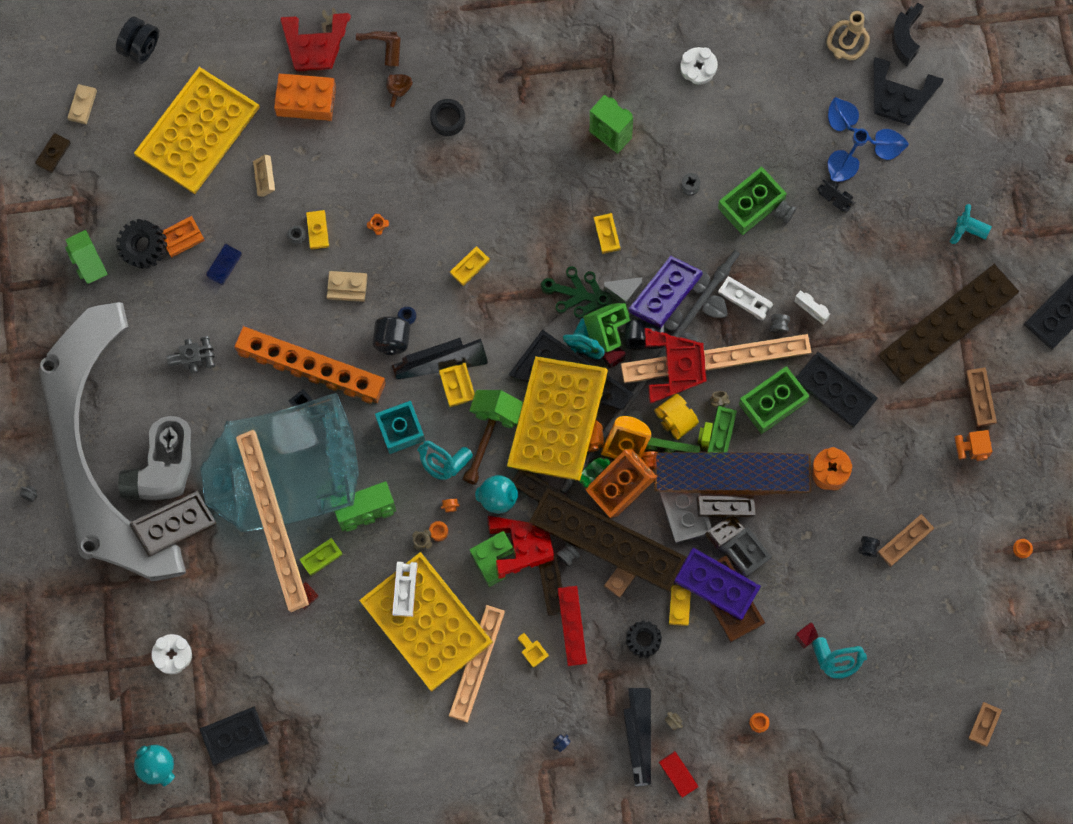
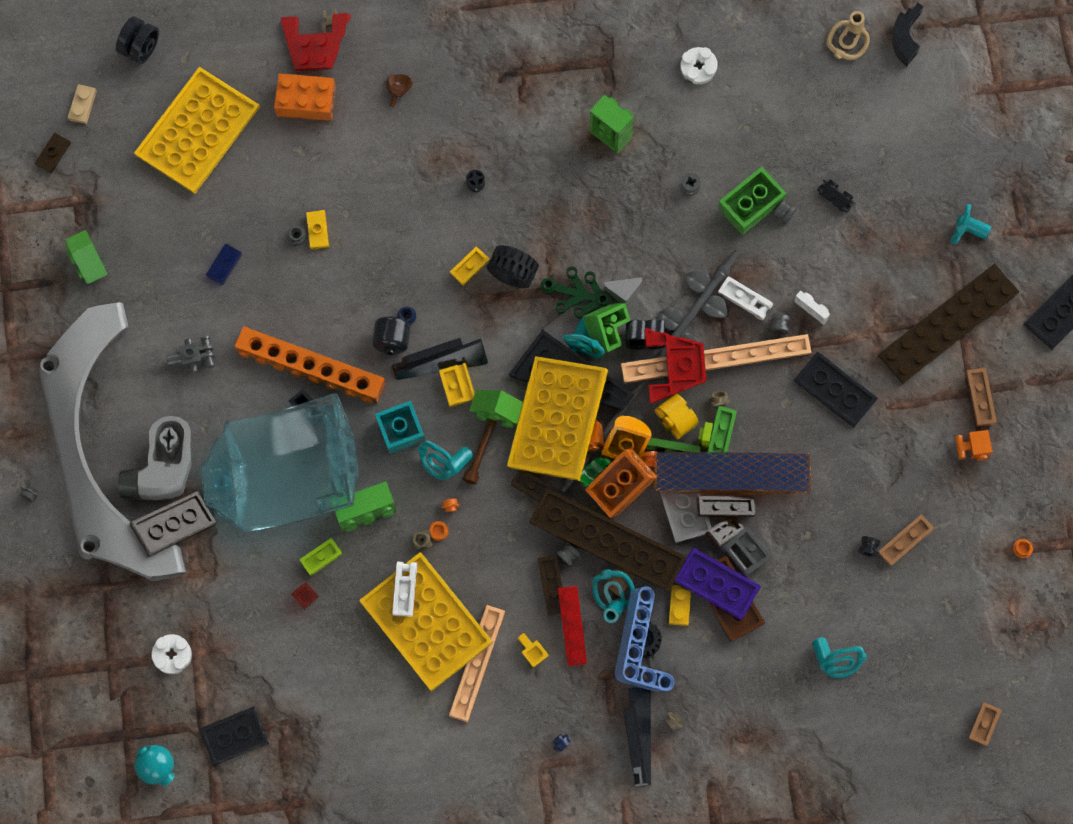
black tyre [116,219,167,269] -> none
orange plate [162,216,205,258] -> none
light nougat plate [236,430,309,612] -> none
tan plate [253,155,275,197] -> none
tan plate [327,271,367,302] -> none
reddish brown piece [356,31,401,66] -> none
orange plate [367,214,389,235] -> none
black tyre [430,99,465,136] -> none
bright green brick [469,531,513,587] -> none
teal brick [475,475,518,514] -> none
red wing [487,516,554,579] -> none
yellow plate [594,213,621,254] -> none
dark red slope [602,348,626,368] -> none
dark purple tile [629,256,703,328] -> none
red slope [658,751,698,798] -> none
bright green brick [739,366,810,435] -> none
orange plate [749,713,769,733] -> none
dark red slope [795,622,818,649] -> none
orange brick [811,447,852,491] -> none
blue plant [828,97,909,182] -> none
black wing [873,57,944,125] -> none
none -> black wheel [466,170,485,192]
none -> black tyre [487,245,539,288]
none -> teal piece [592,569,635,623]
none -> medium blue beam [615,587,674,692]

